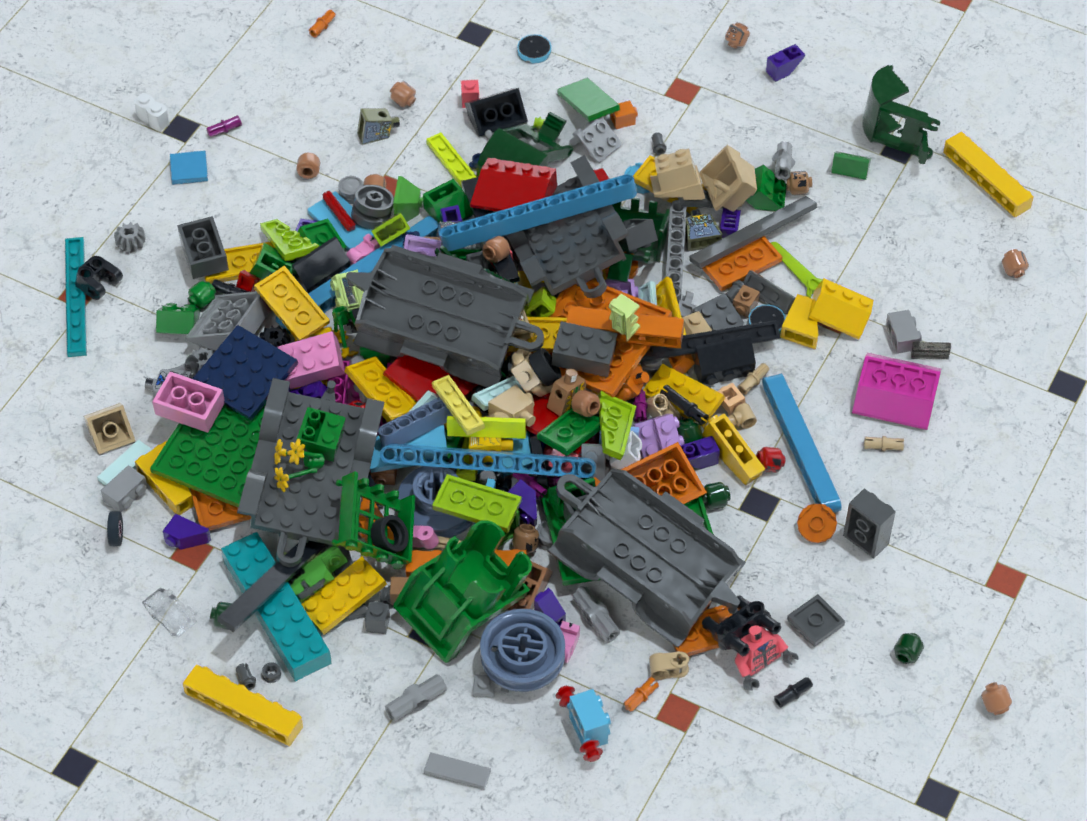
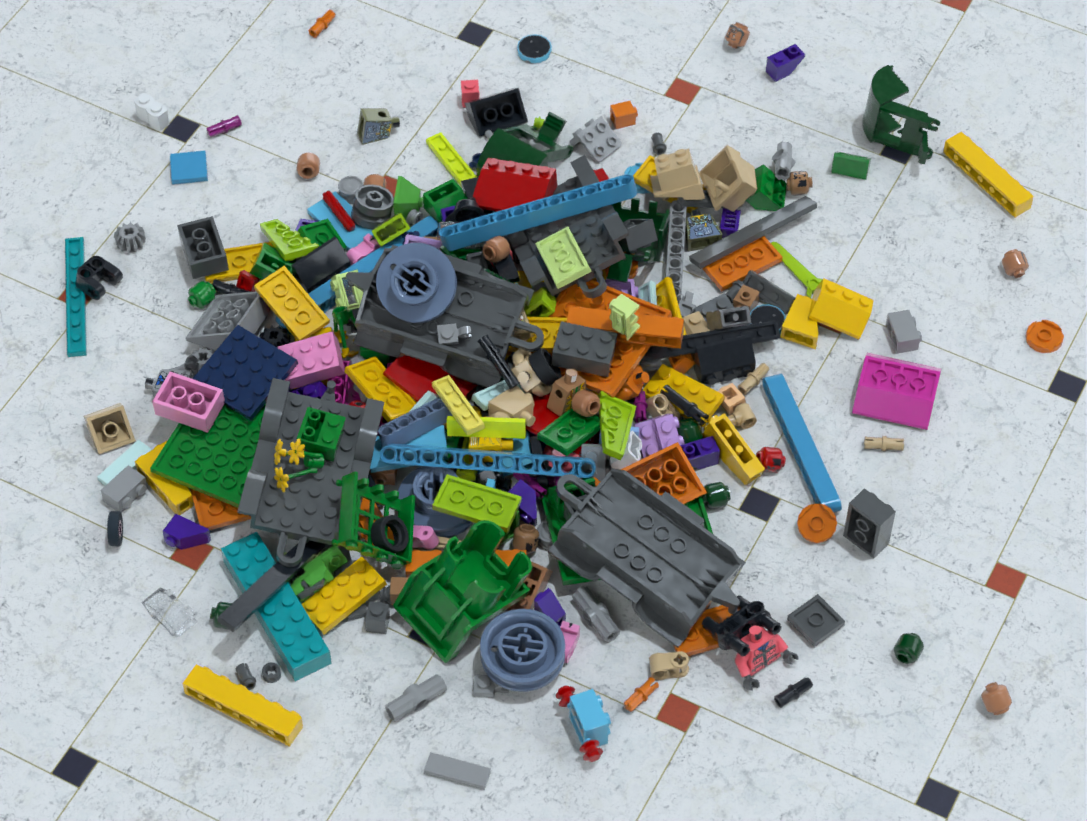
green slope [156,303,201,334] -> none
nougat head [390,81,416,107] -> none
tile [557,77,620,122] -> none
clear smoke tile [911,342,951,359] -> none
none -> sand blue wheel [376,243,457,323]
none -> light grey bush [406,209,423,226]
none -> light grey plate [437,323,471,346]
none -> black piece [444,197,484,227]
none -> black pin [477,334,520,389]
none -> yellowish green tile [535,227,592,289]
none -> flat silver brick [706,306,751,331]
none -> orange tile [1025,320,1064,353]

